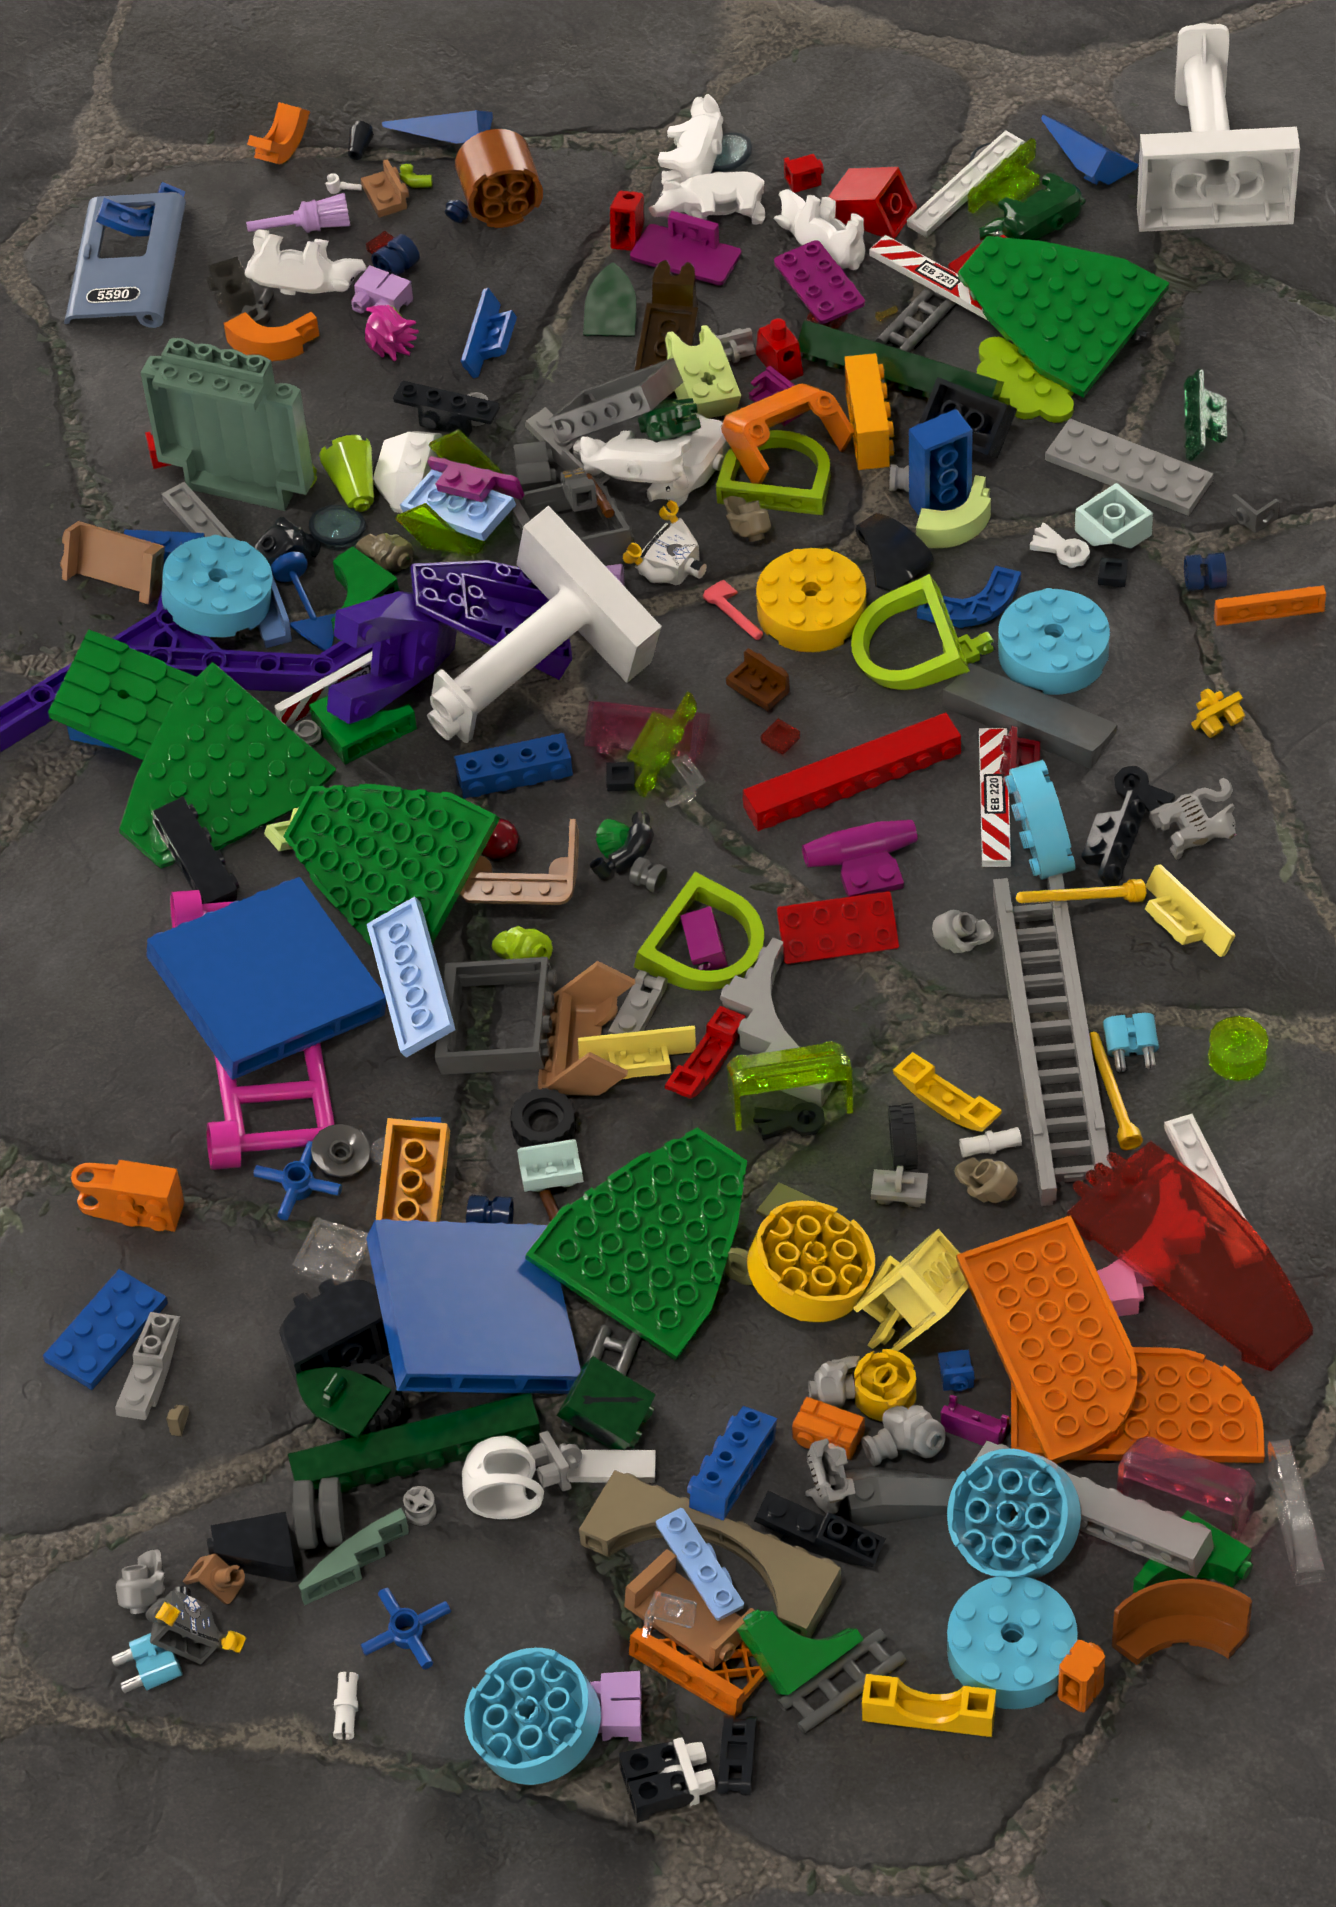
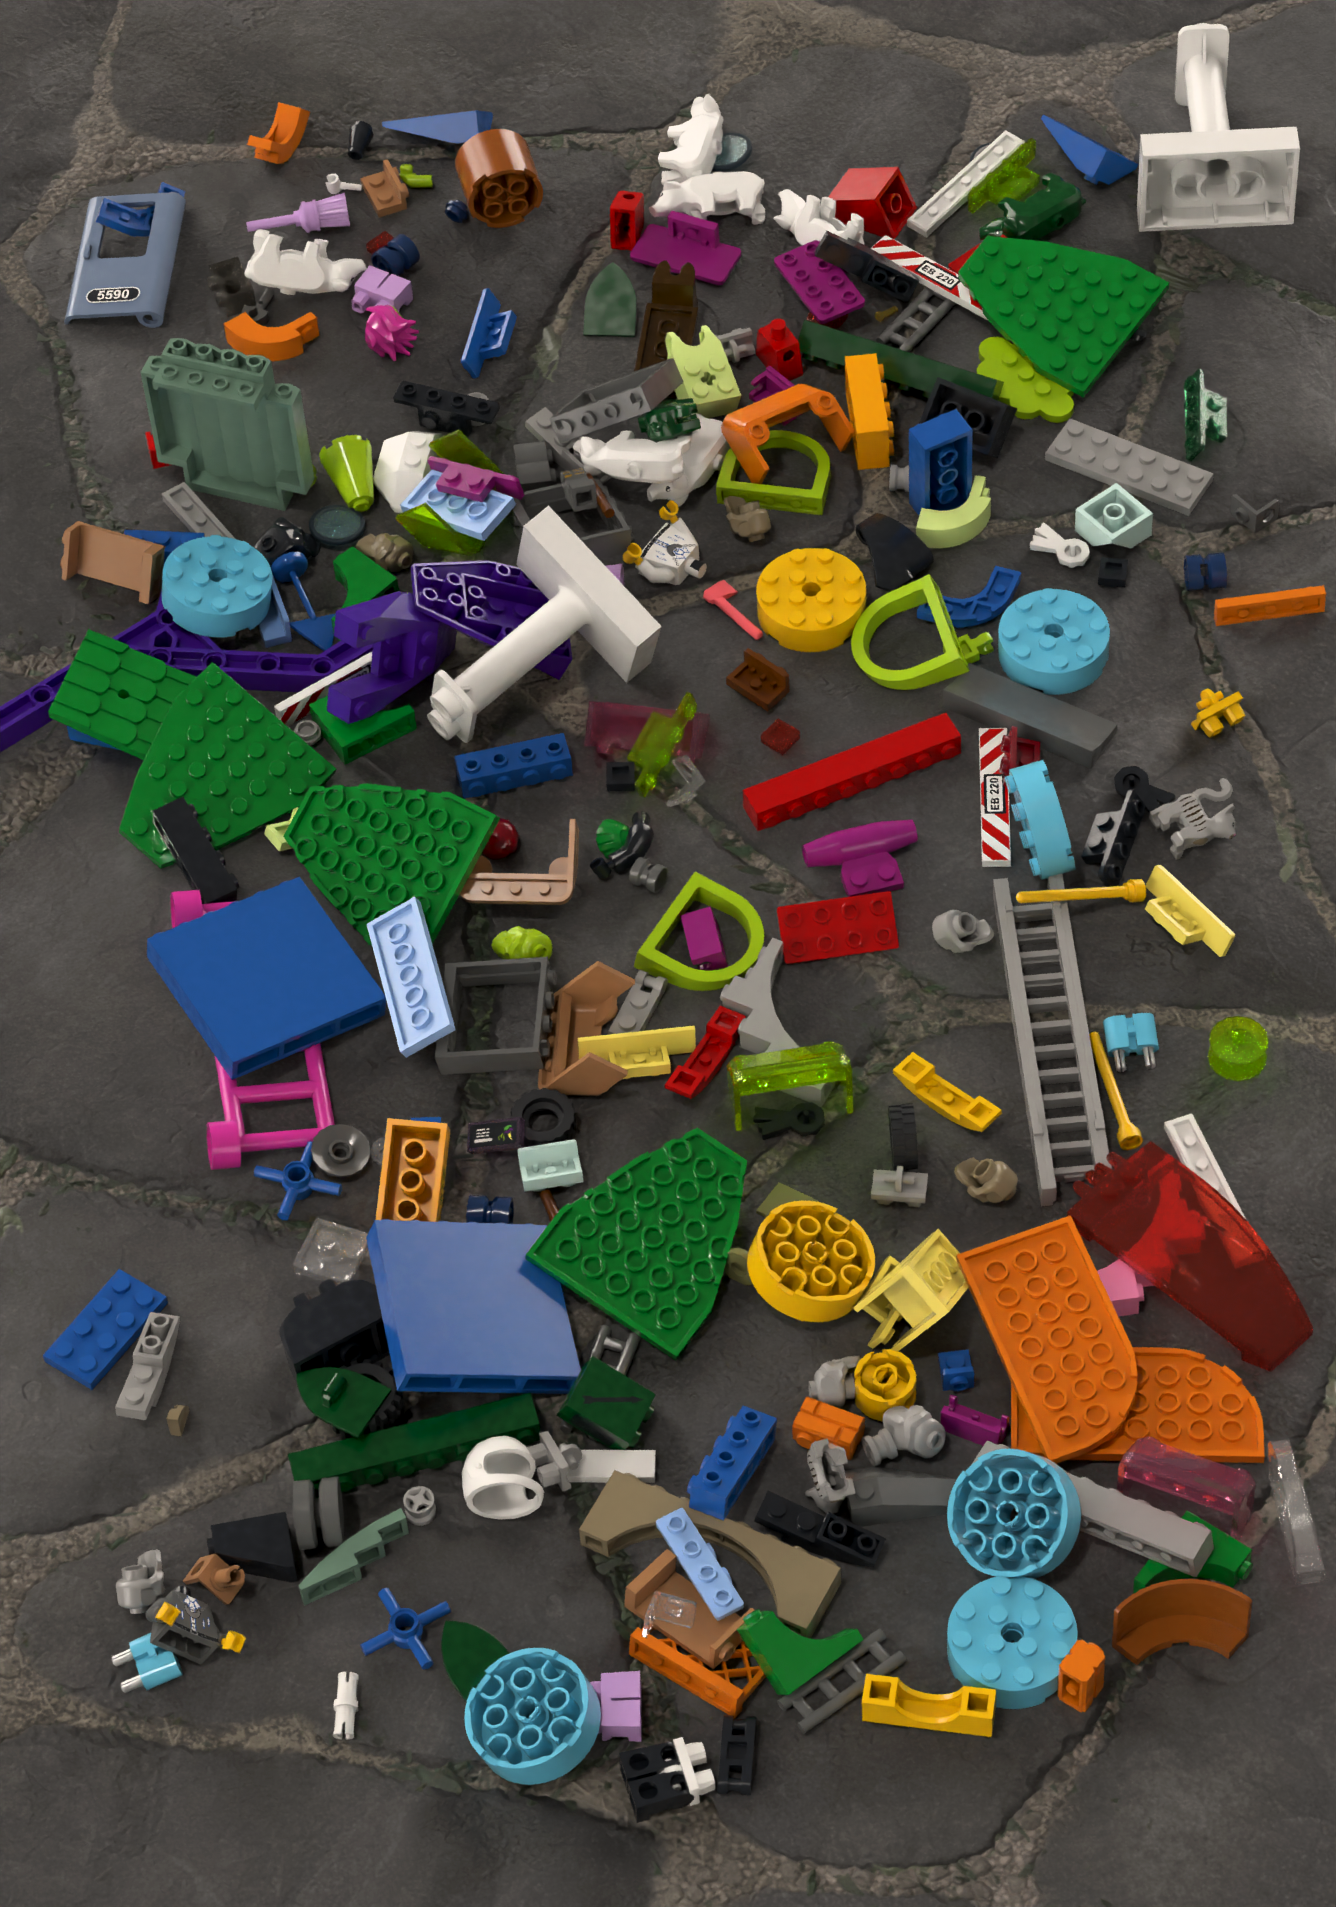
orange brick [71,1160,185,1232] -> none
red brick [784,154,824,193] -> none
white pin [959,1127,1022,1158] -> none
none -> dark green shield [441,1621,510,1703]
none -> tile [467,1117,525,1154]
none -> black slope [814,231,919,303]

